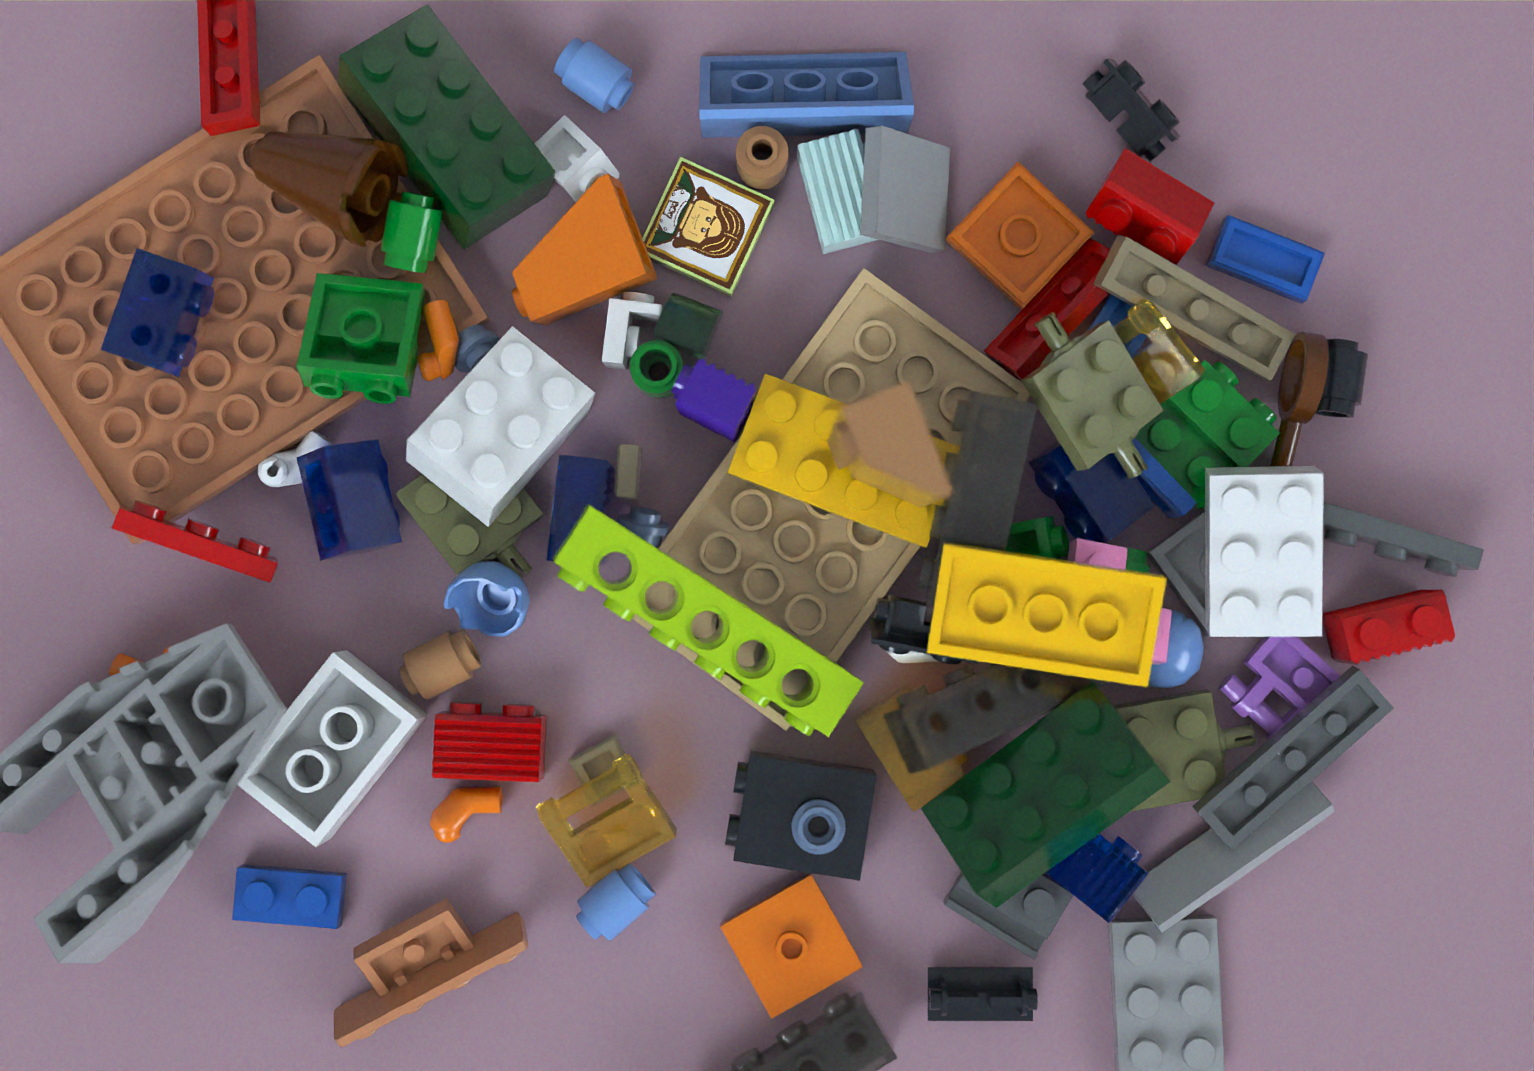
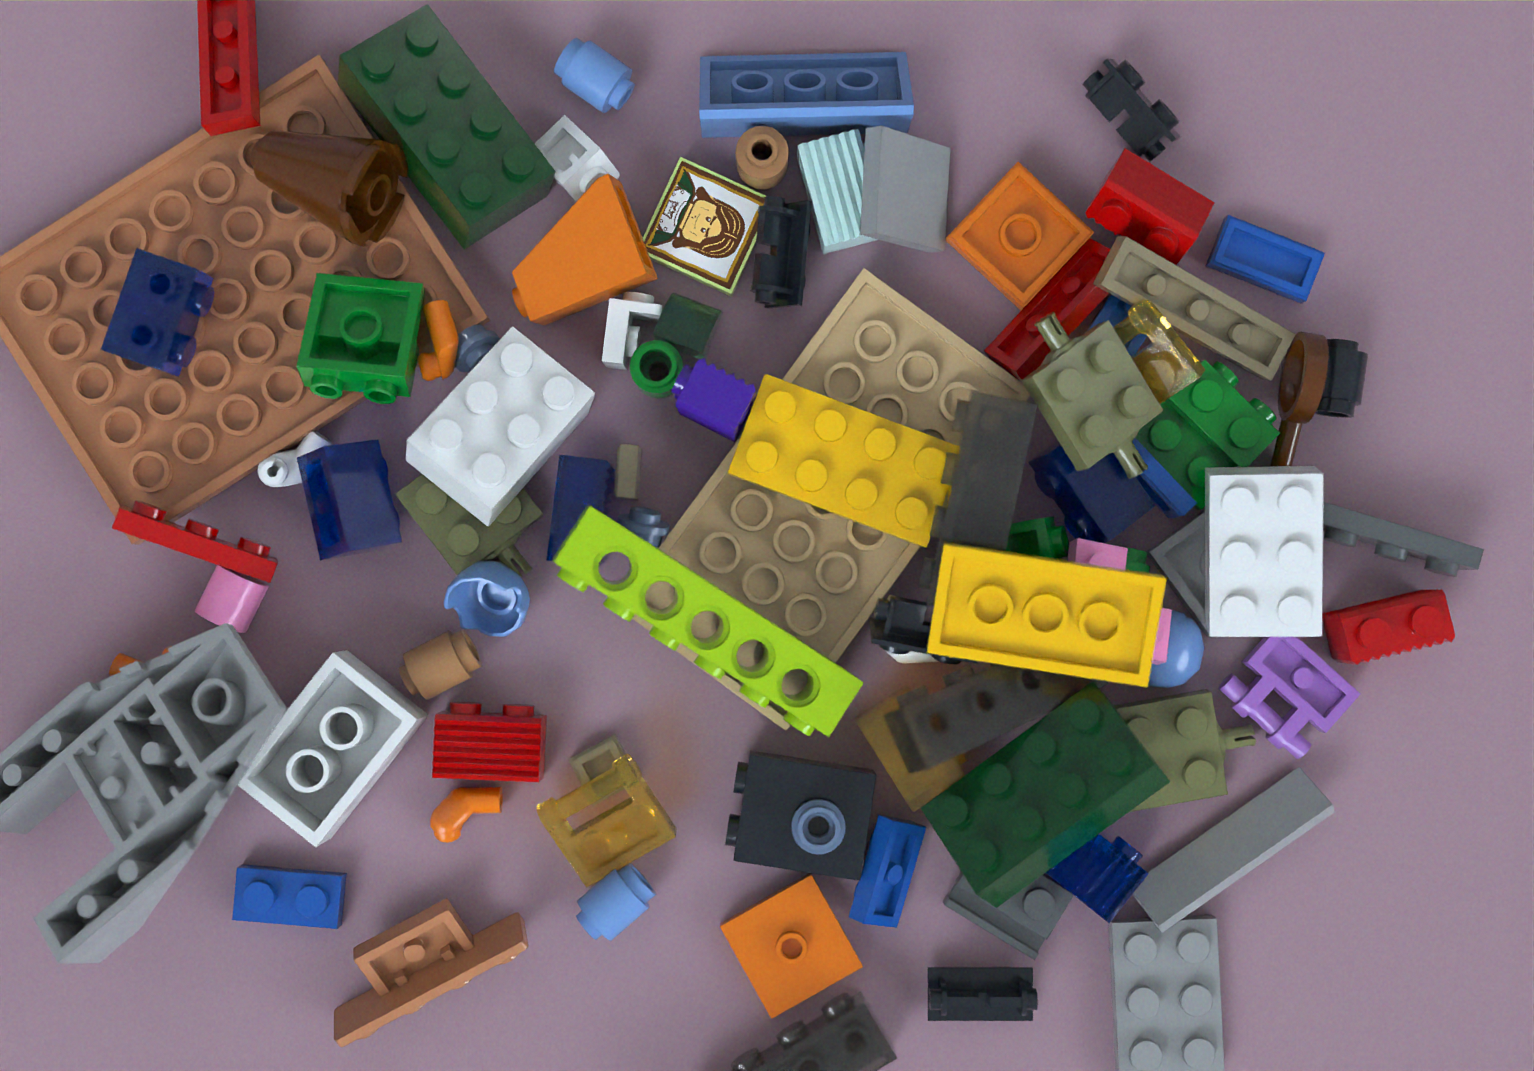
green brick [381,191,443,273] -> none
medium nougat slope [827,381,953,508] -> none
dark grey plate [1192,666,1394,850] -> none
none -> bright pink brick [194,565,269,633]
none -> black hinge [750,196,812,308]
none -> blue plate [848,815,927,928]

